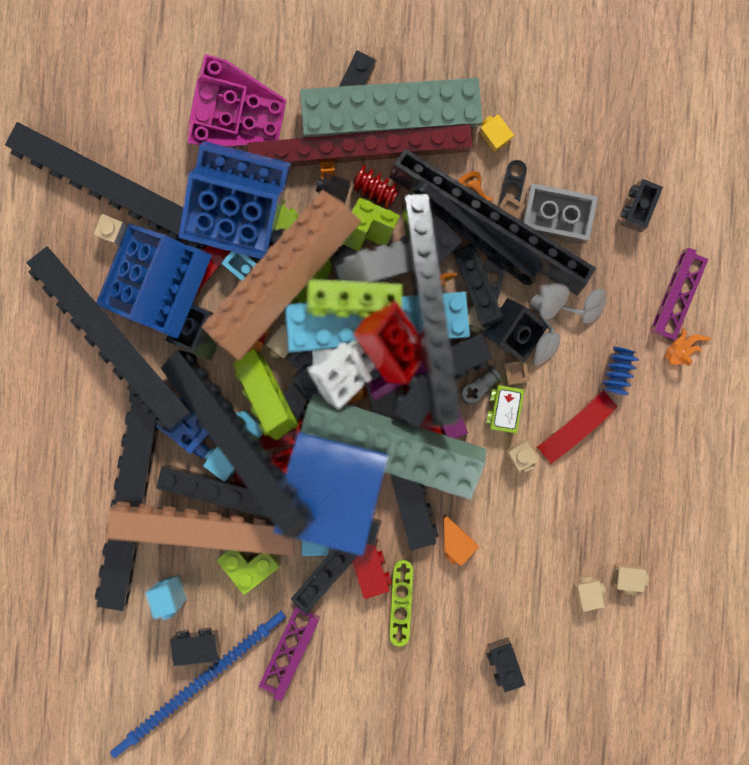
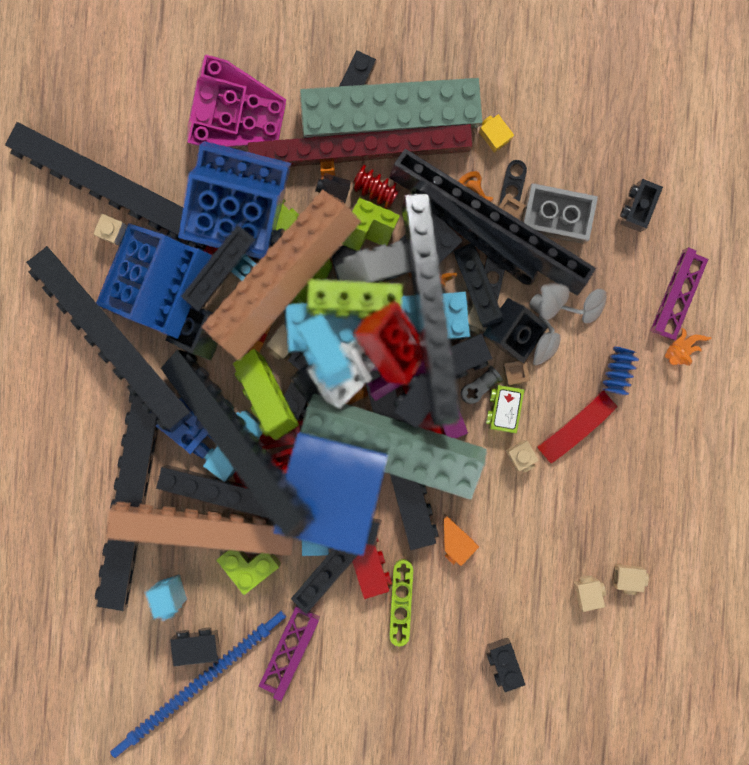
none -> black plate [181,225,256,311]
none -> medium azure brick [296,314,353,390]

